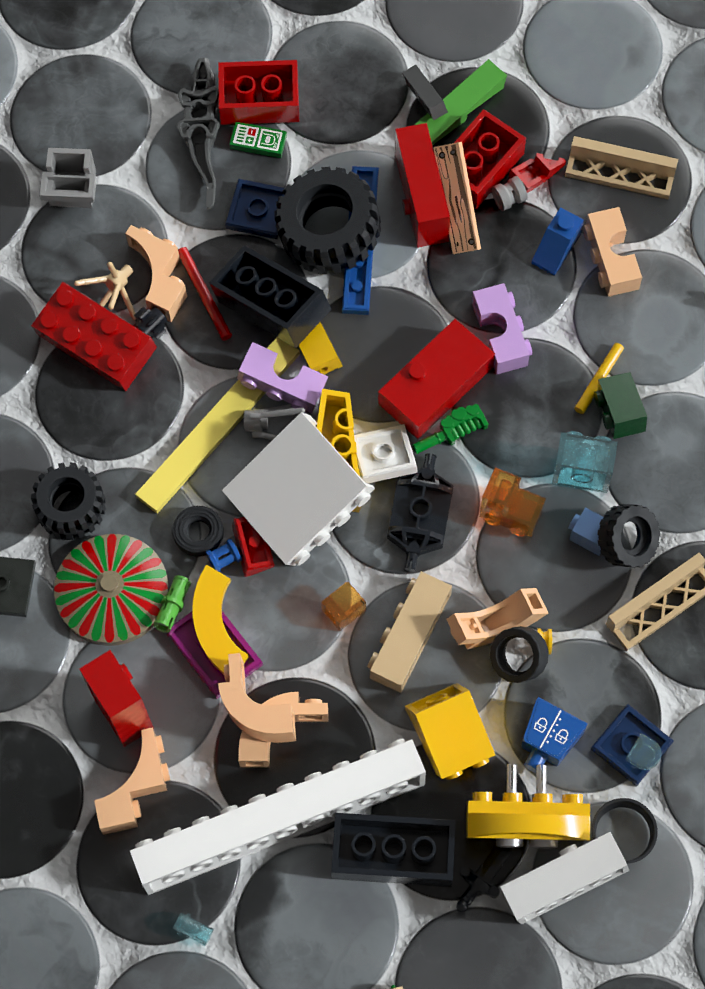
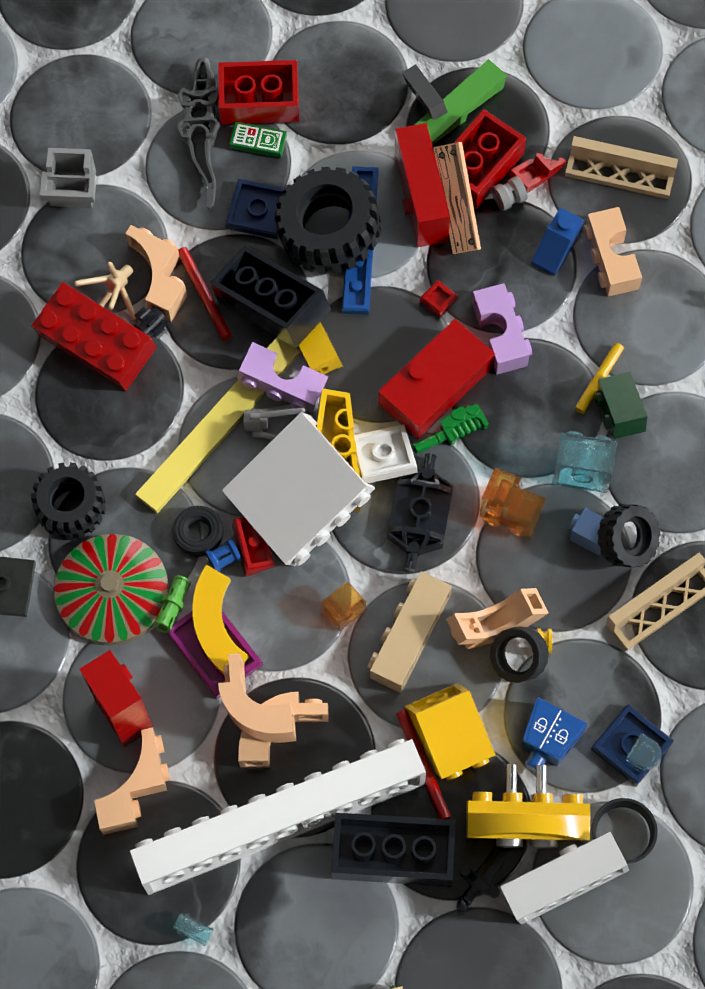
none -> red bar [396,709,451,820]
none -> red tile [420,280,458,318]

